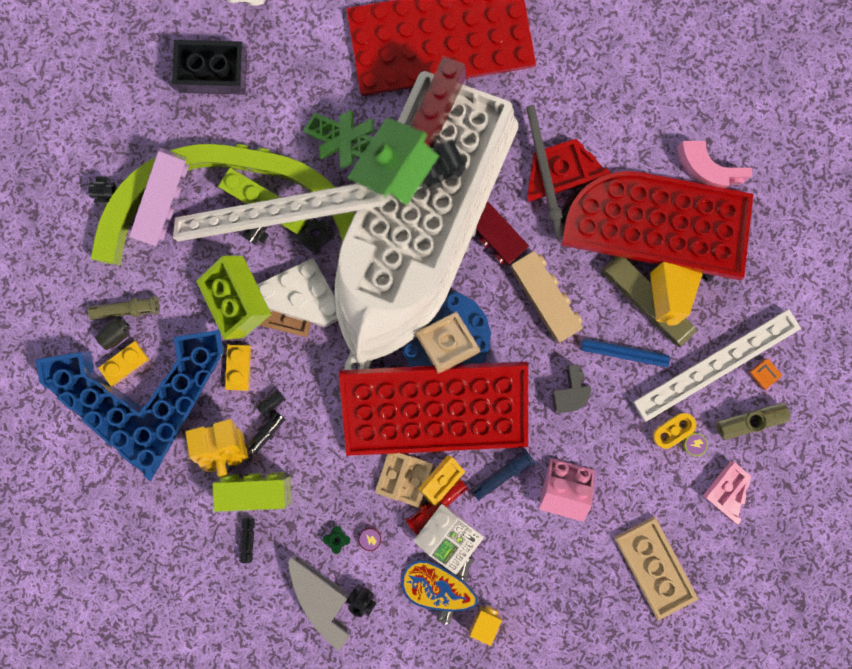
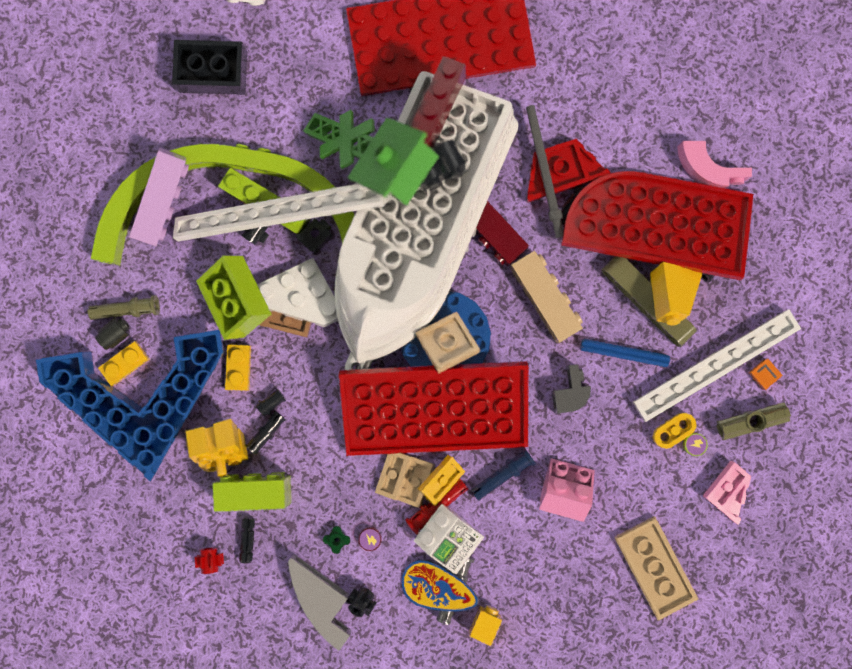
black gear [88,176,117,204] -> none
none -> red gear [194,547,224,574]

